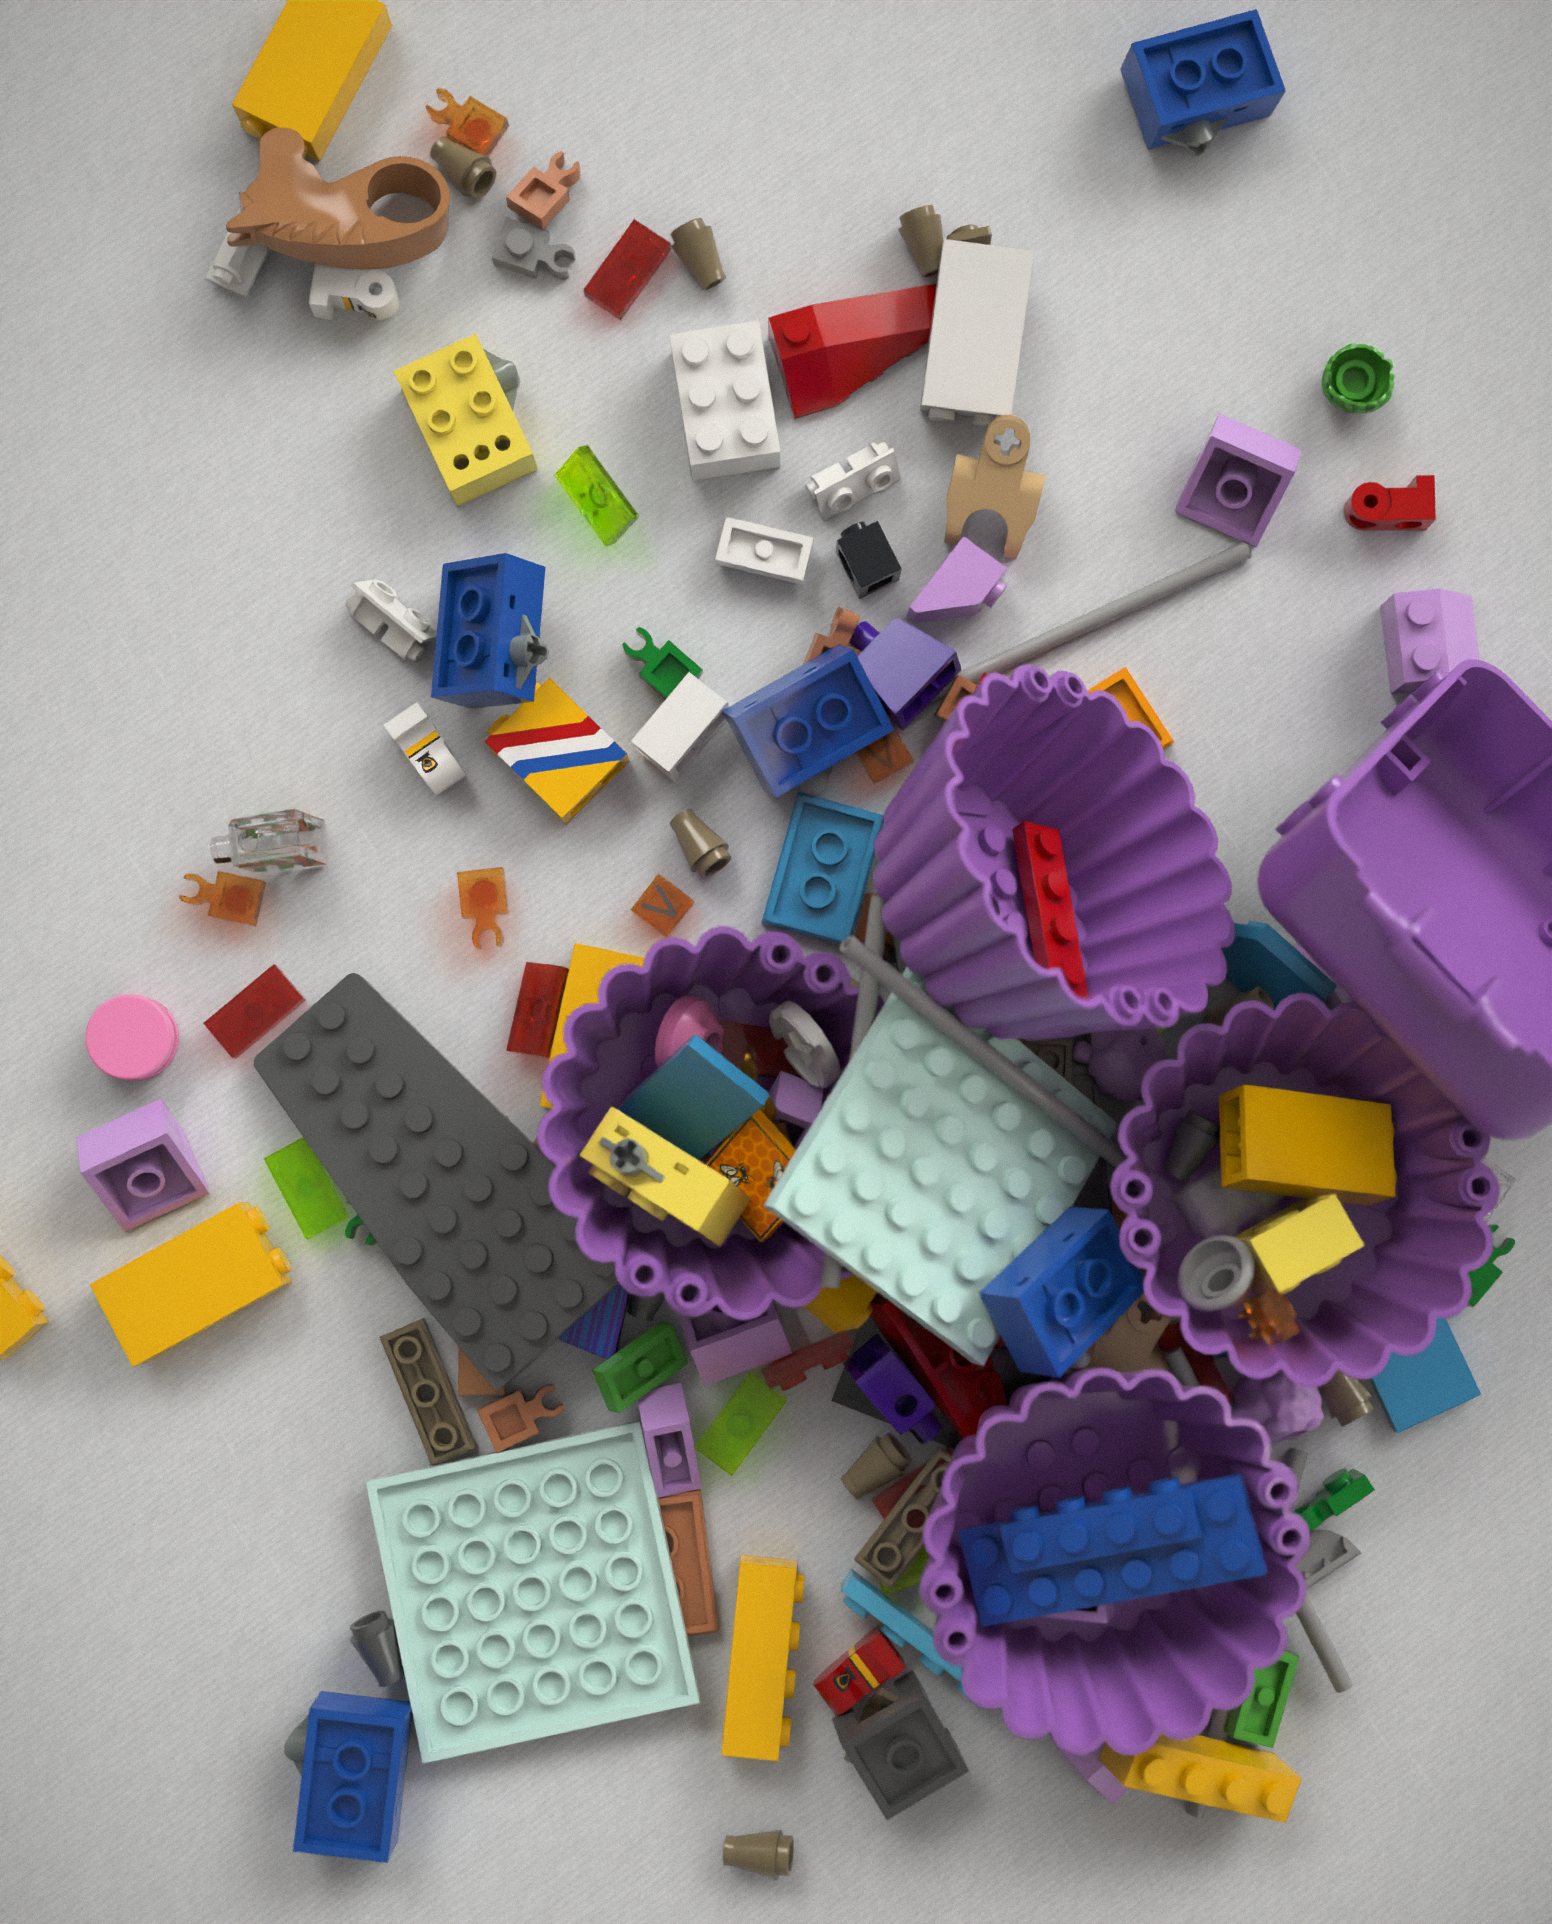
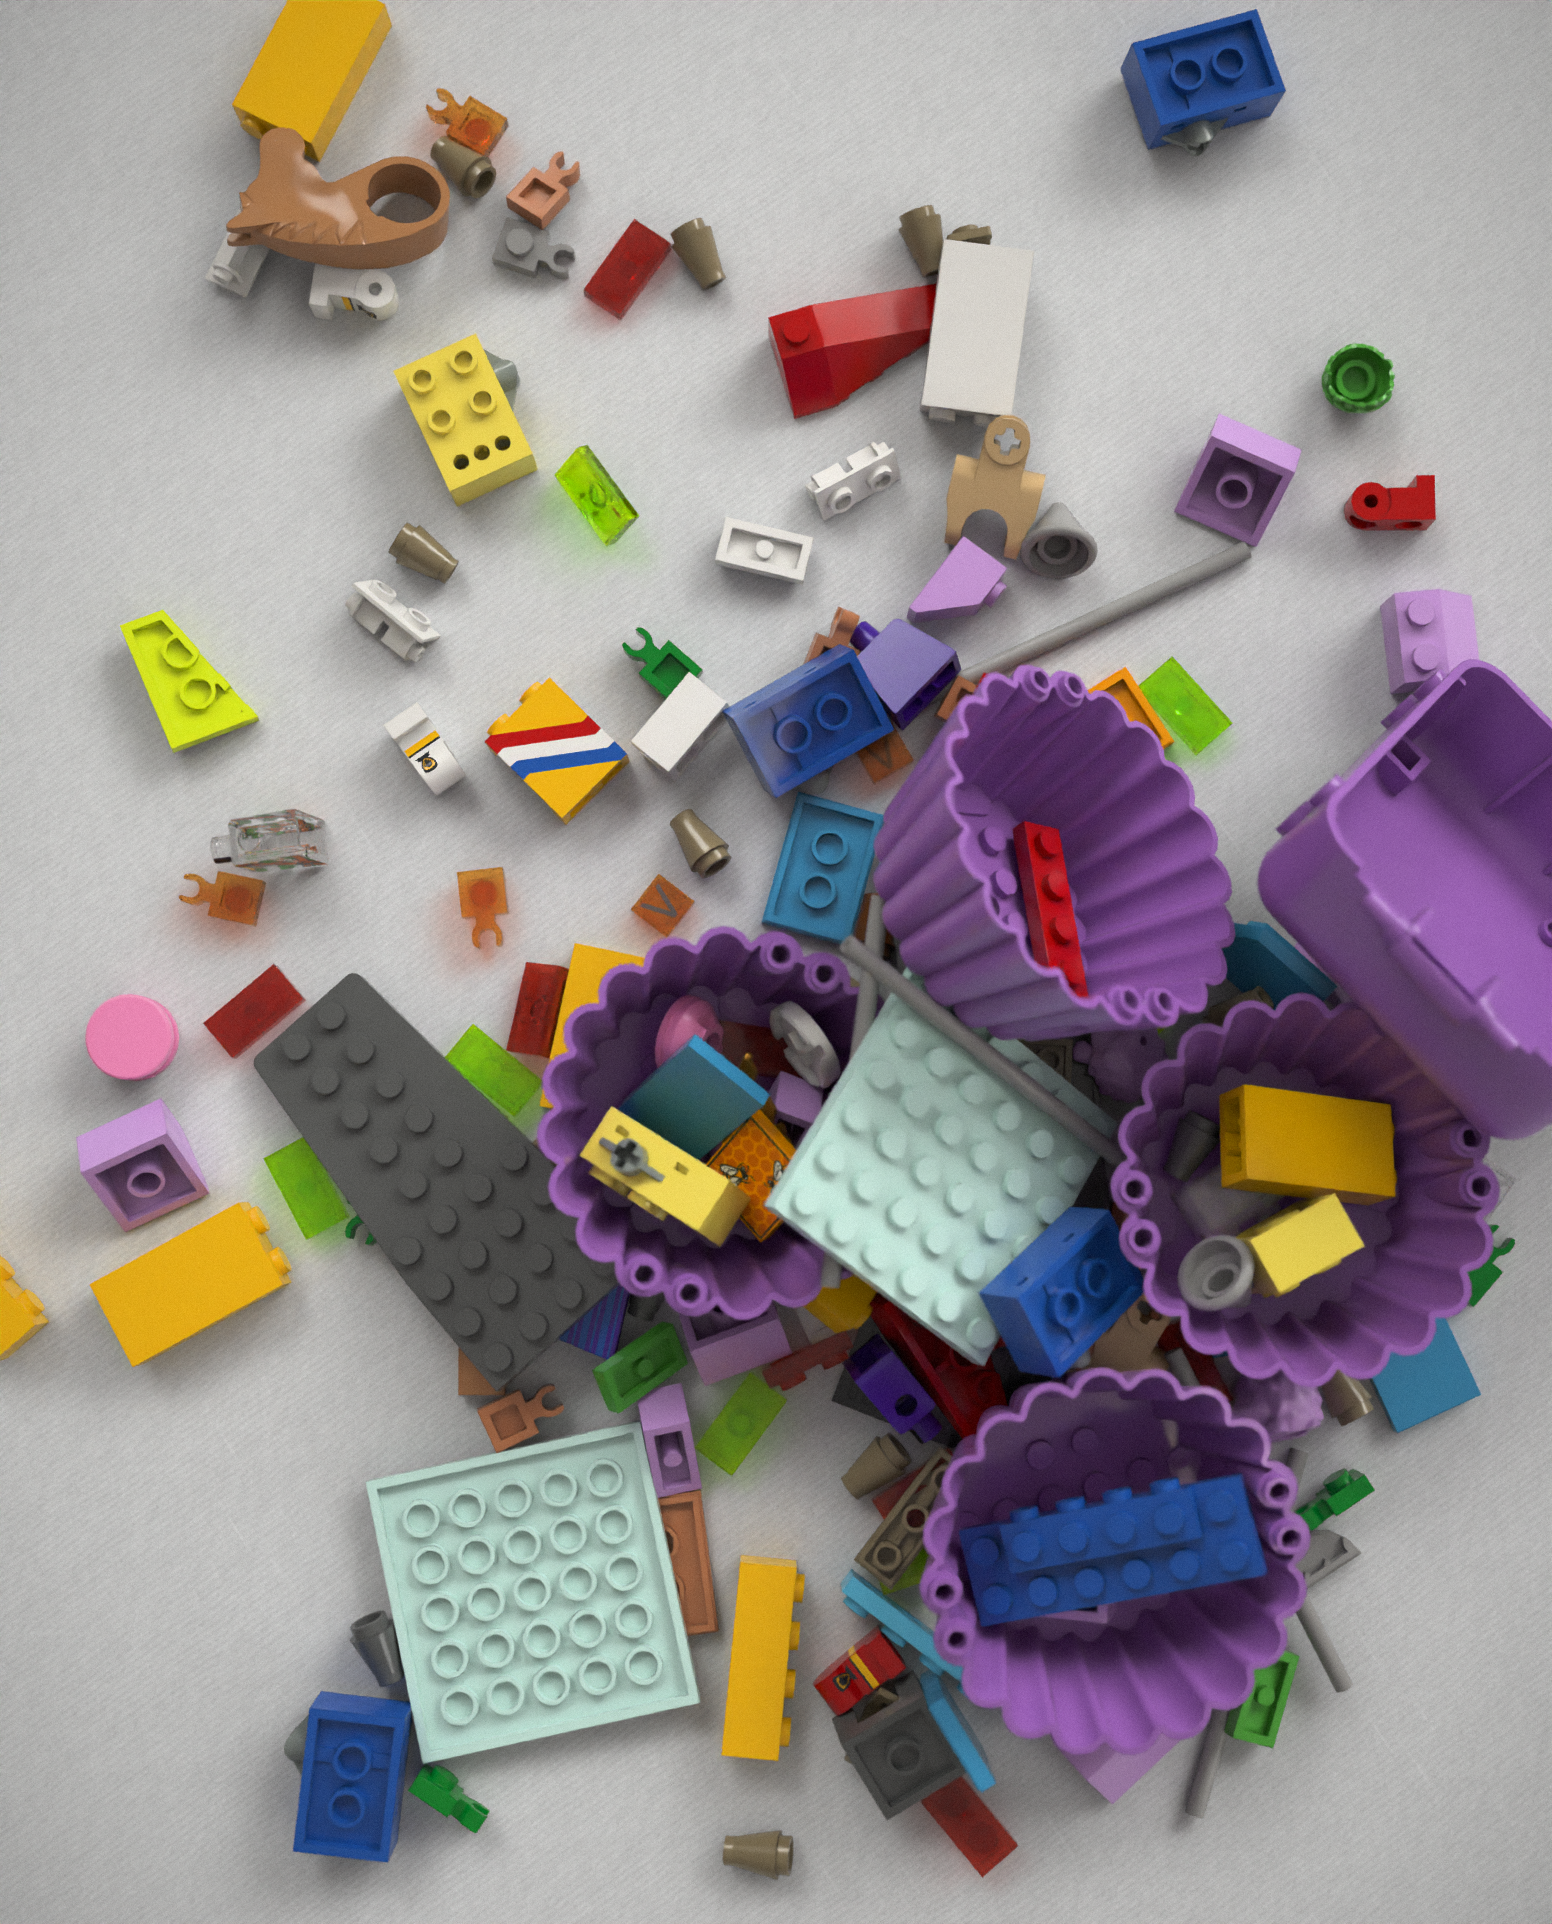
dark tan tile [379,1318,477,1466] -> none
blue piece [431,553,549,709] -> none
white brick [669,320,781,481] -> none
black brick [836,521,902,599] -> none
yellow brick [1099,1733,1302,1823] -> none
clear orange plate [1237,1288,1301,1345] -> none
none -> neon yellow wing [120,610,259,753]
none -> dark tan cone [388,522,459,584]
none -> green plate [408,1763,490,1833]
none -> clear neon green plate [445,1024,543,1117]
none -> dark azure tile [920,1669,996,1792]
none -> clear red plate [920,1775,1018,1877]
none -> light grey hat [1020,502,1098,579]
none -> clear neon green plate [1139,656,1232,755]

